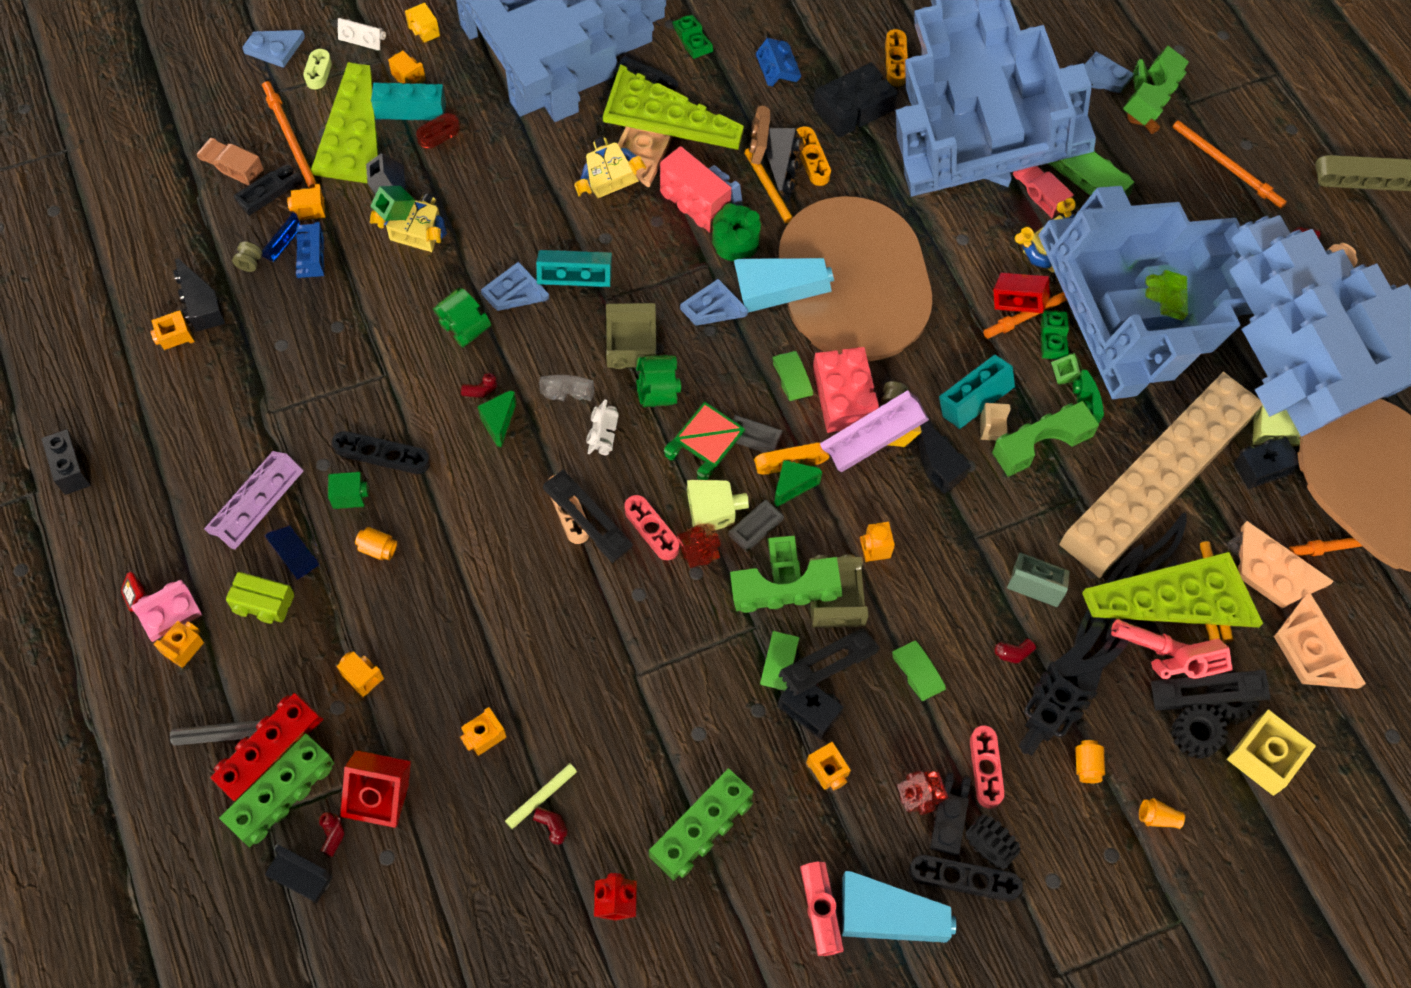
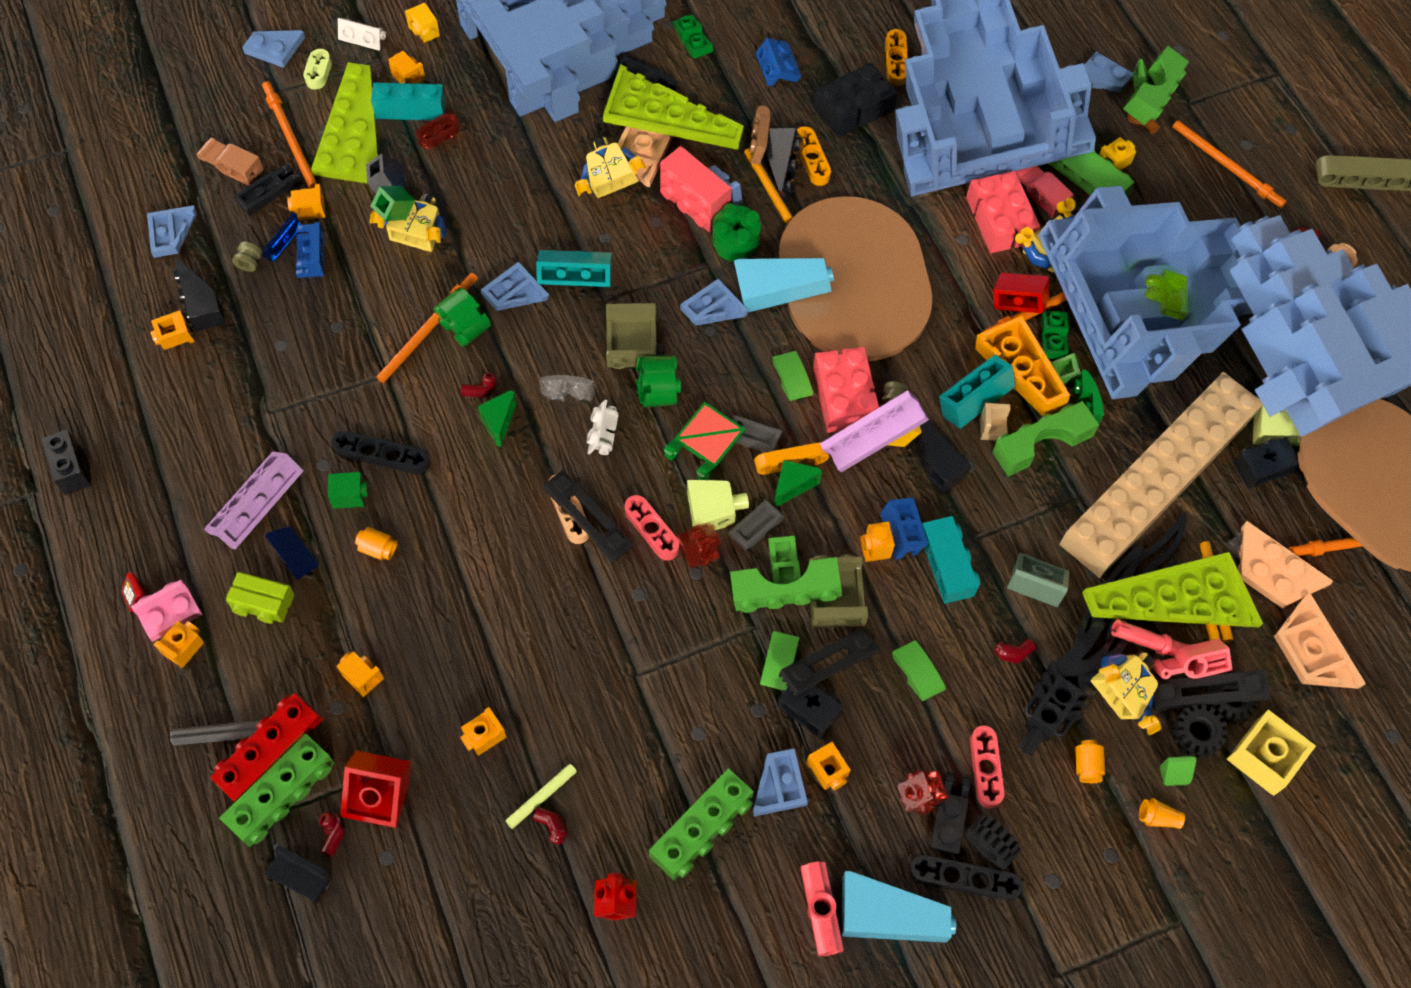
none -> medium blue wing [147,205,197,258]
none -> orange bar [376,273,478,383]
none -> medium blue wing [753,749,808,817]
none -> blue hinge [880,498,928,559]
none -> teal brick [922,516,980,604]
none -> coral piece [966,171,1040,254]
none -> light orange wedge [975,316,1070,417]
none -> light yellow torso [1091,653,1162,736]
none -> yellow brick [1099,137,1137,171]
none -> bright green slope [1160,756,1196,786]

